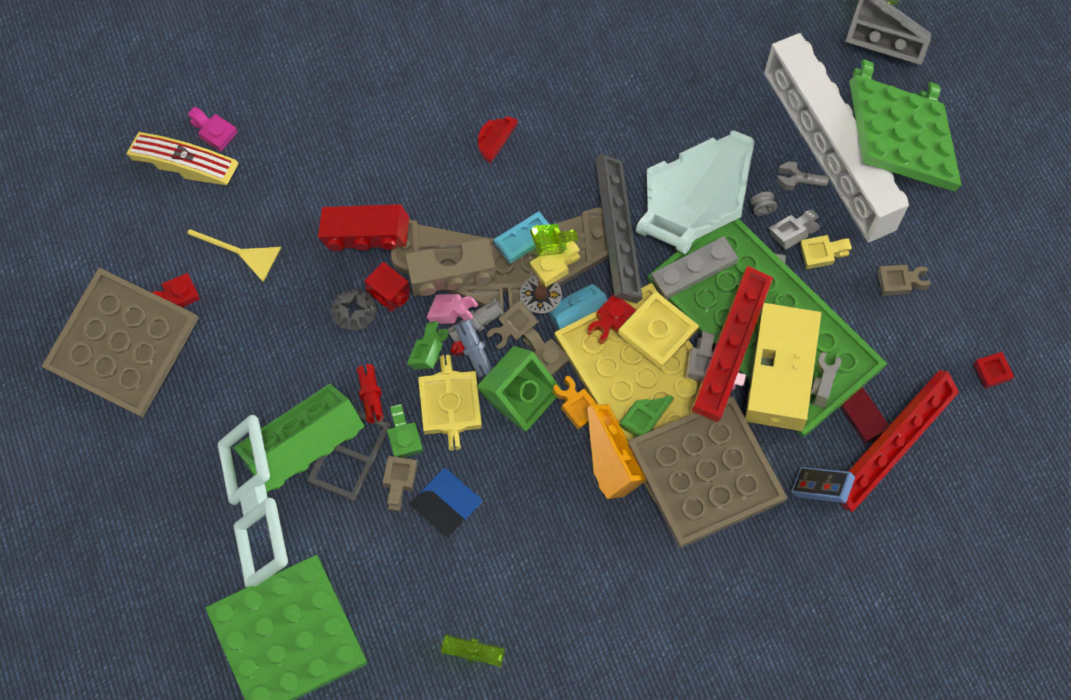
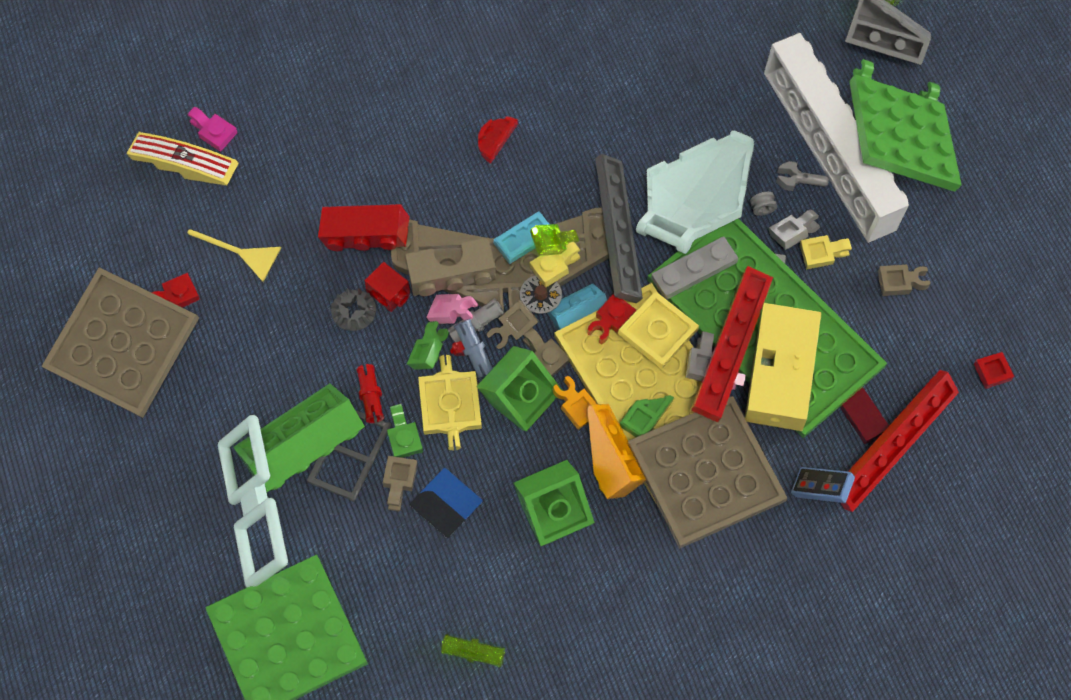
light grey plate [811,352,841,408] -> none
none -> bright green slope [513,460,594,546]

